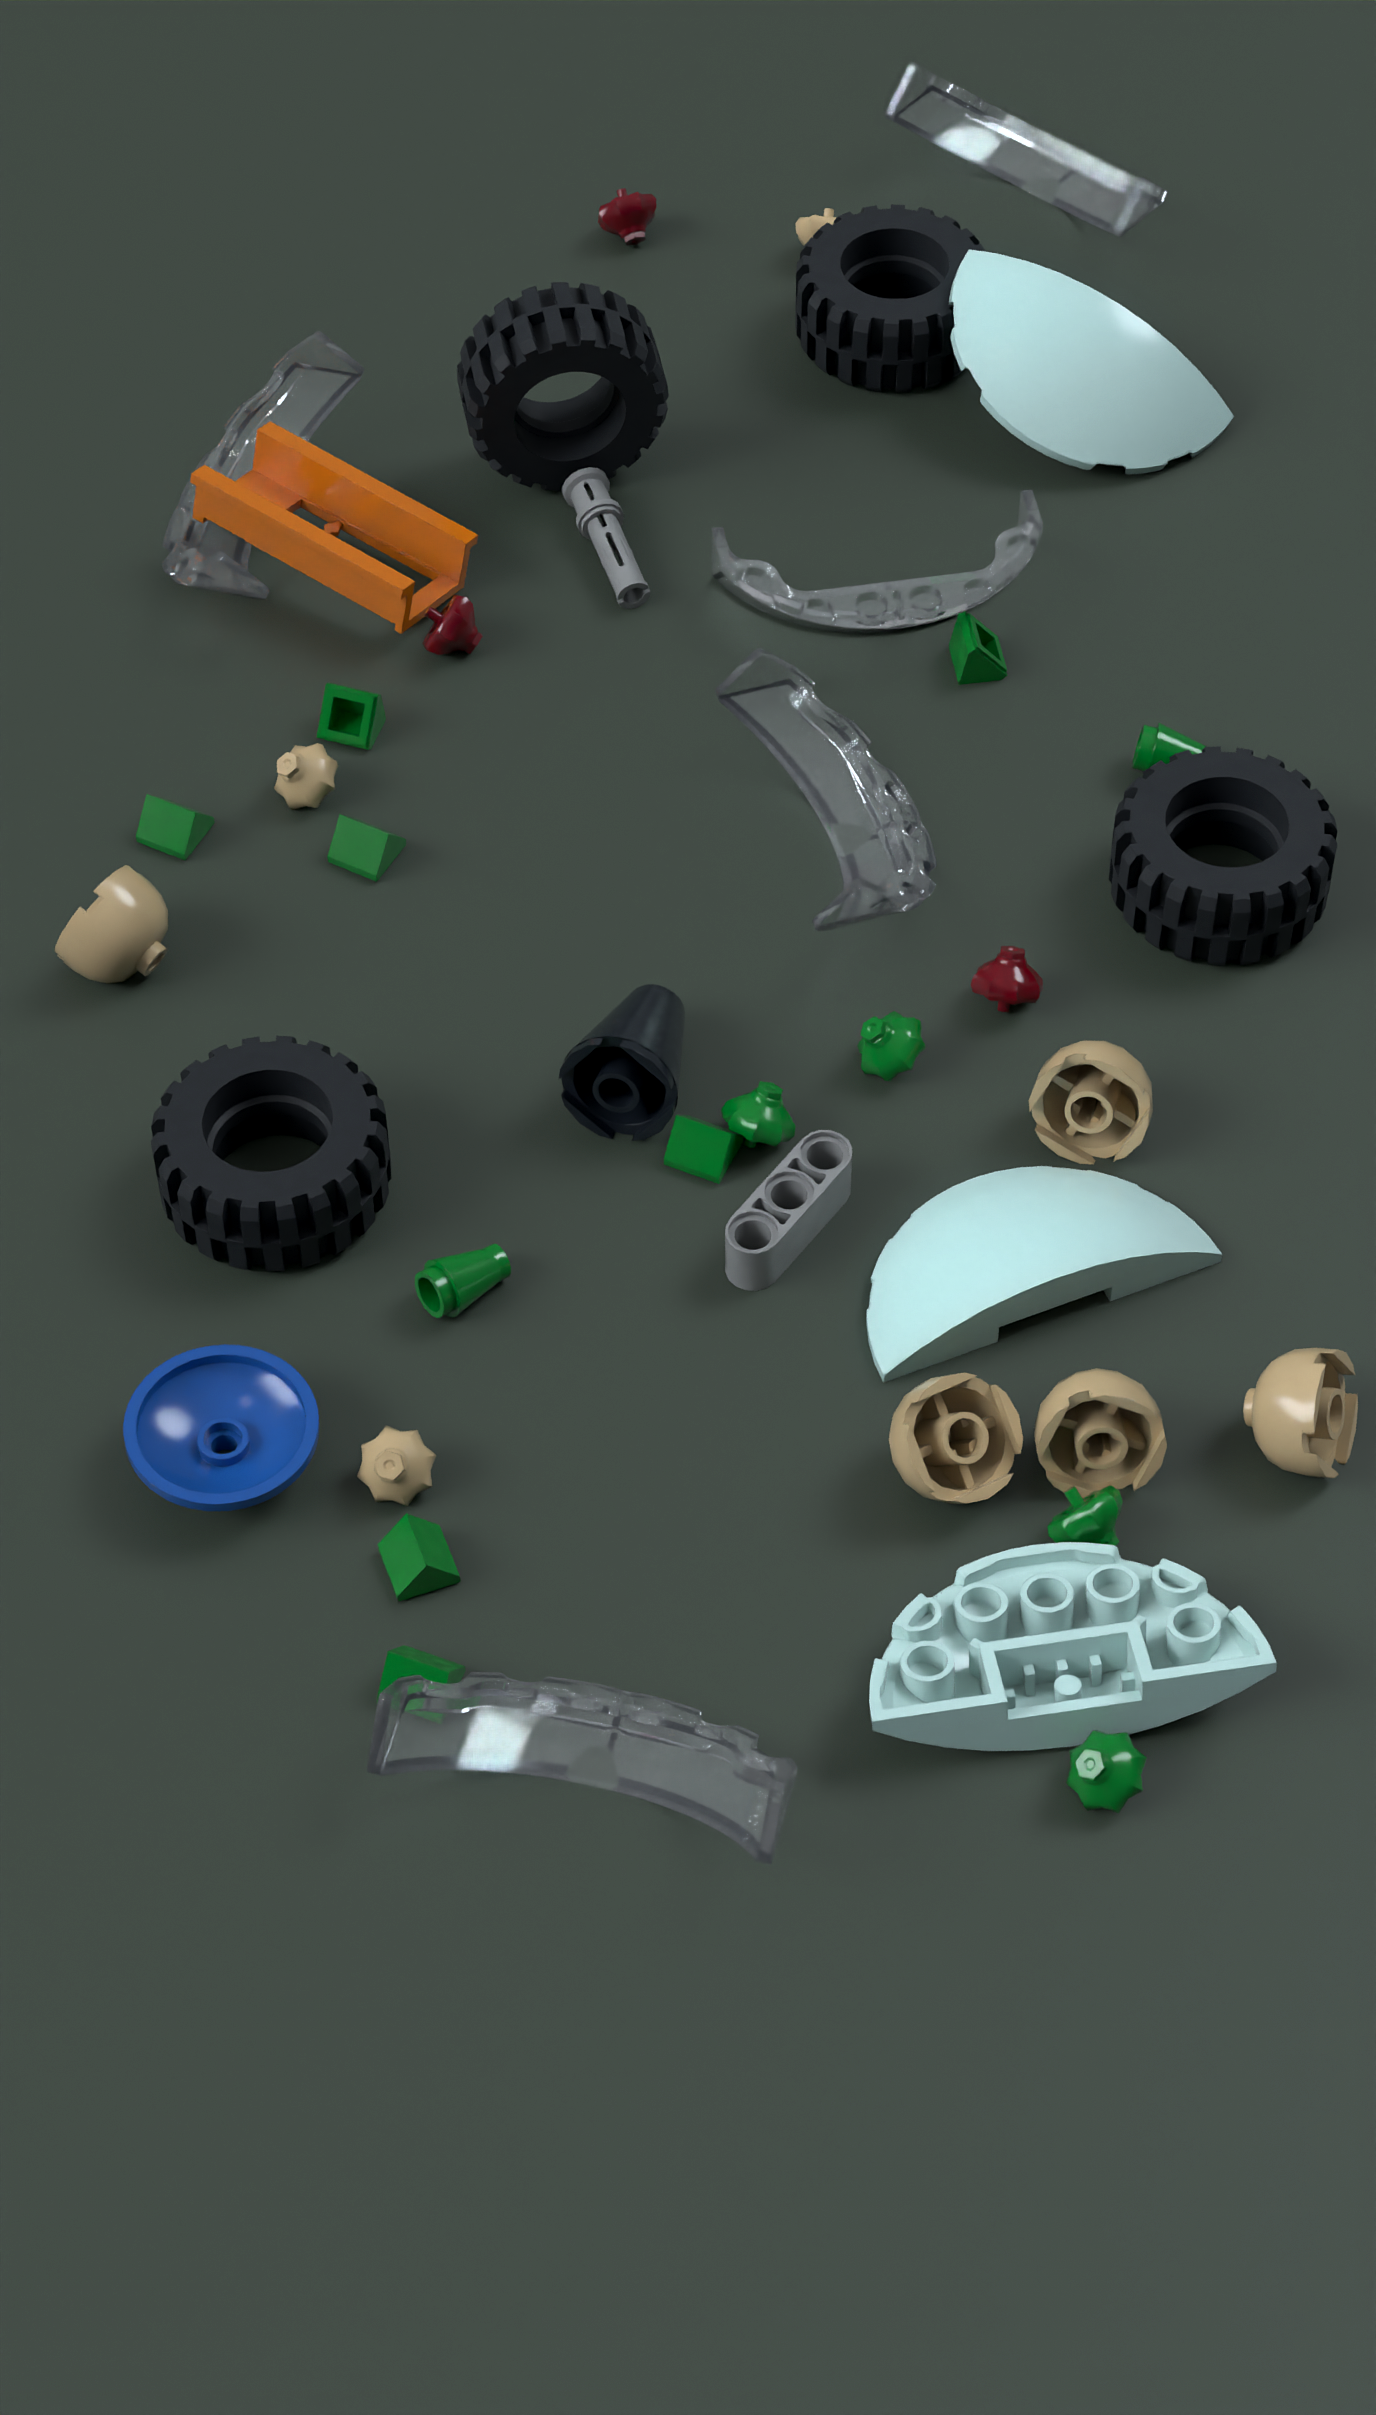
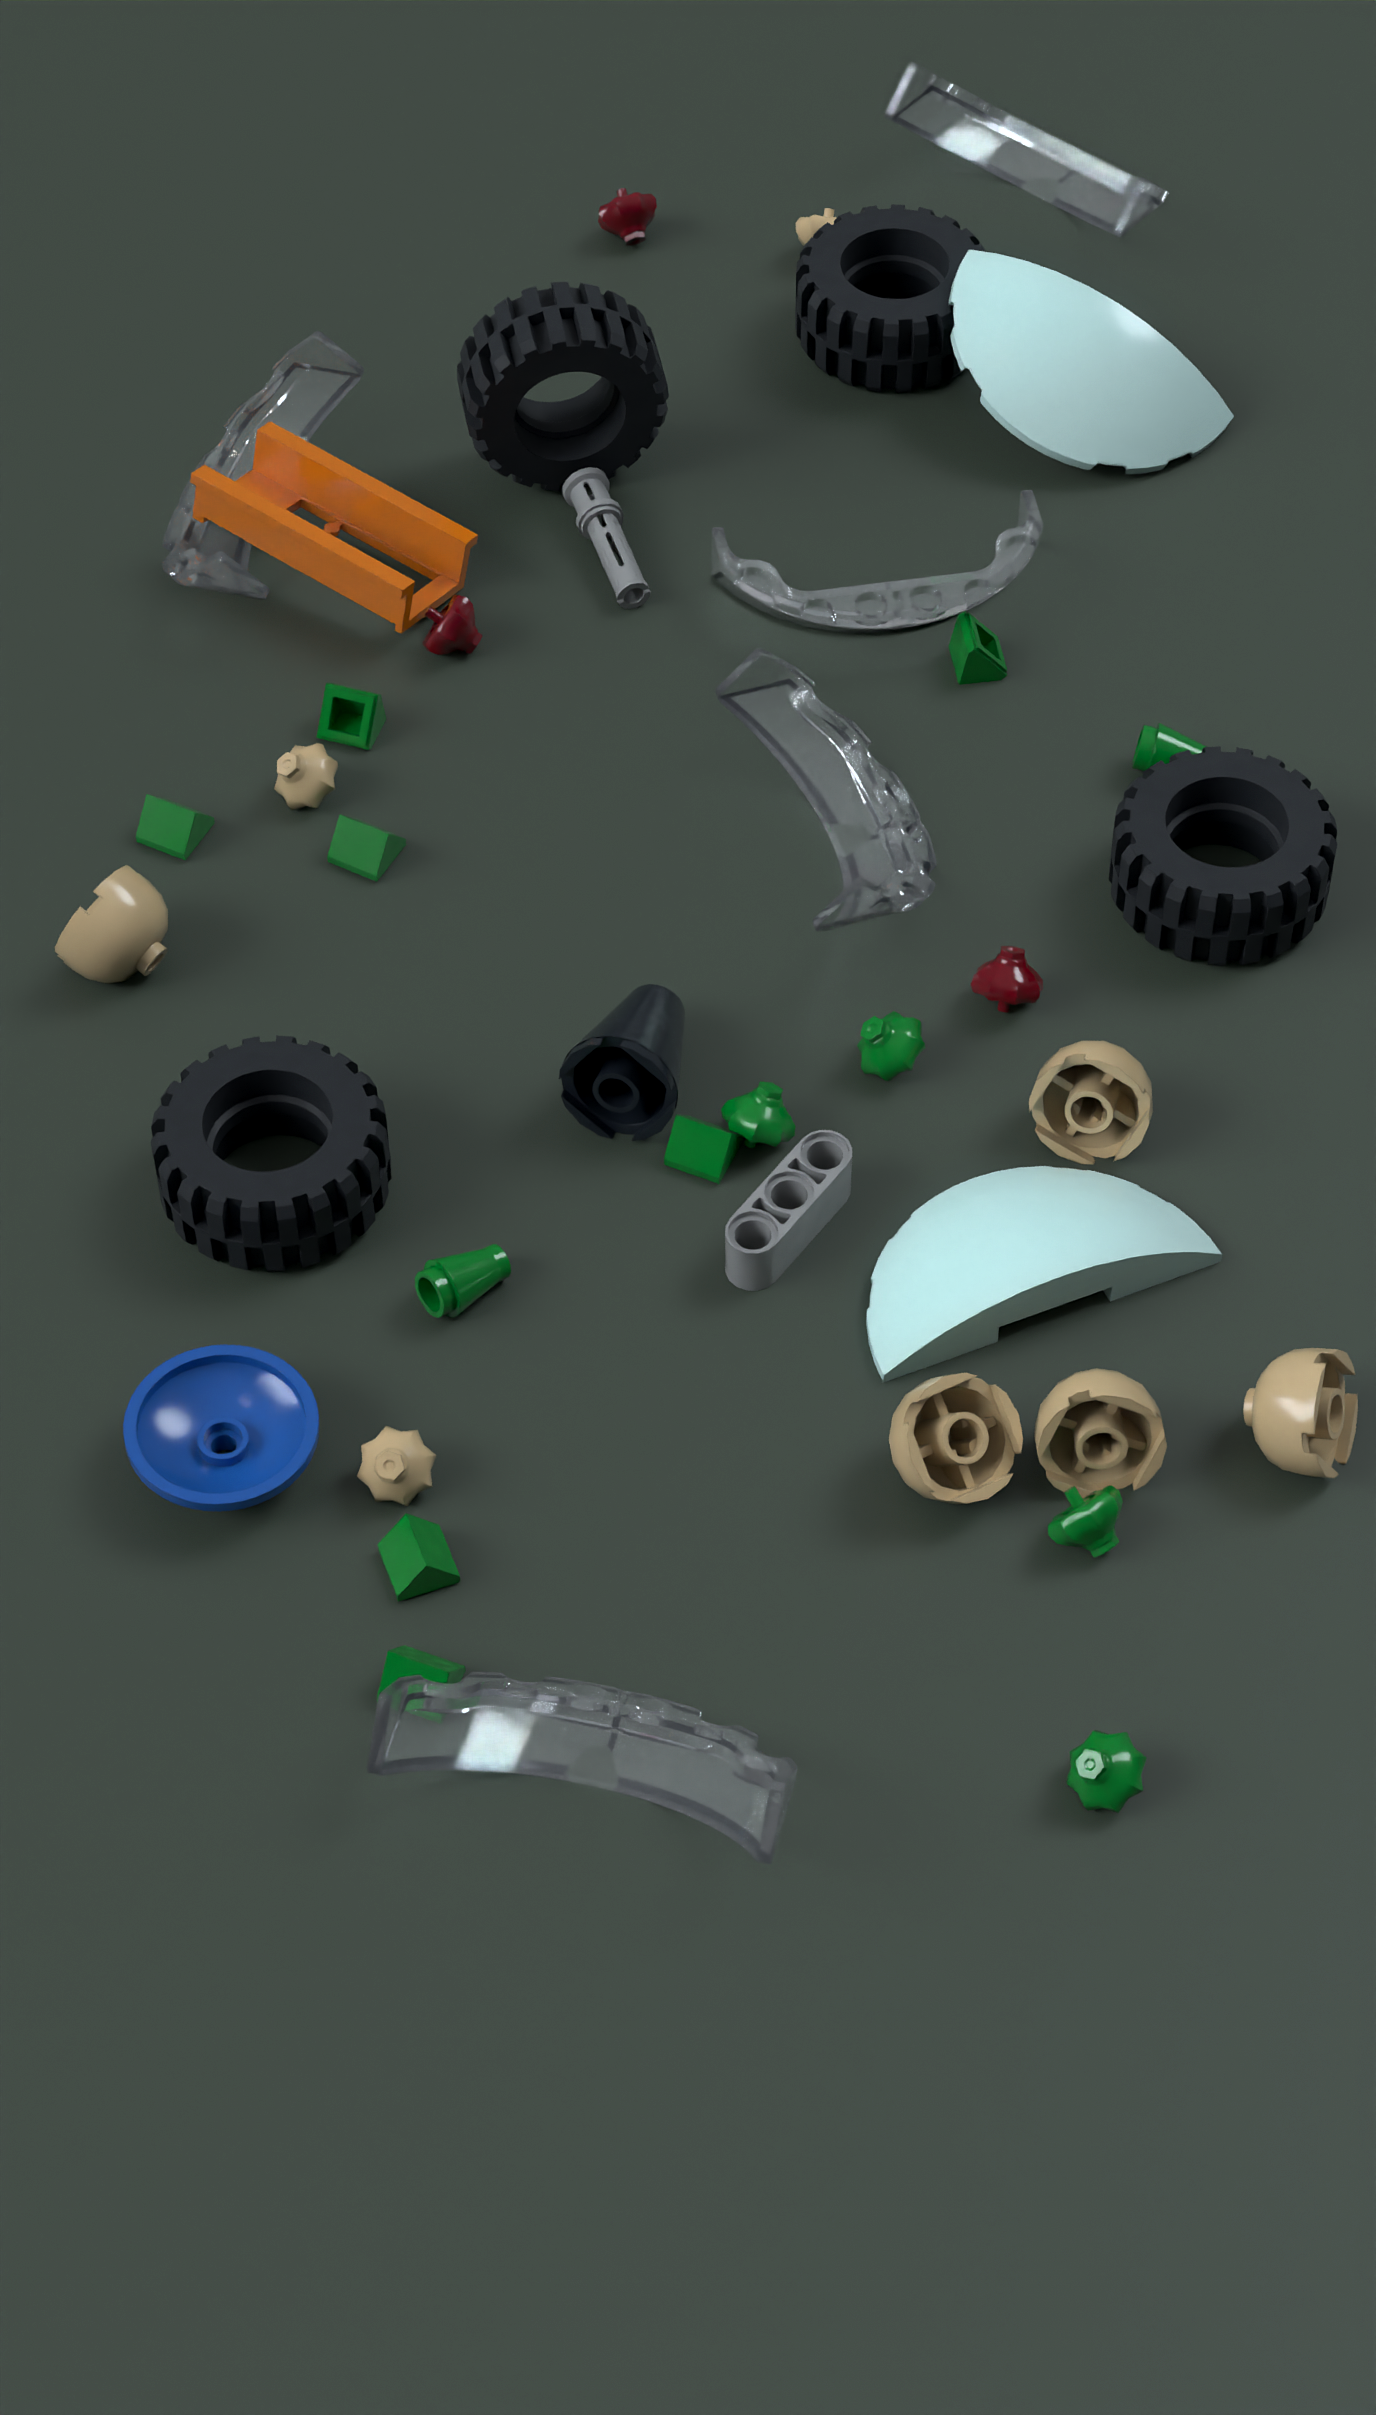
light aqua brick [869,1542,1277,1751] -> none

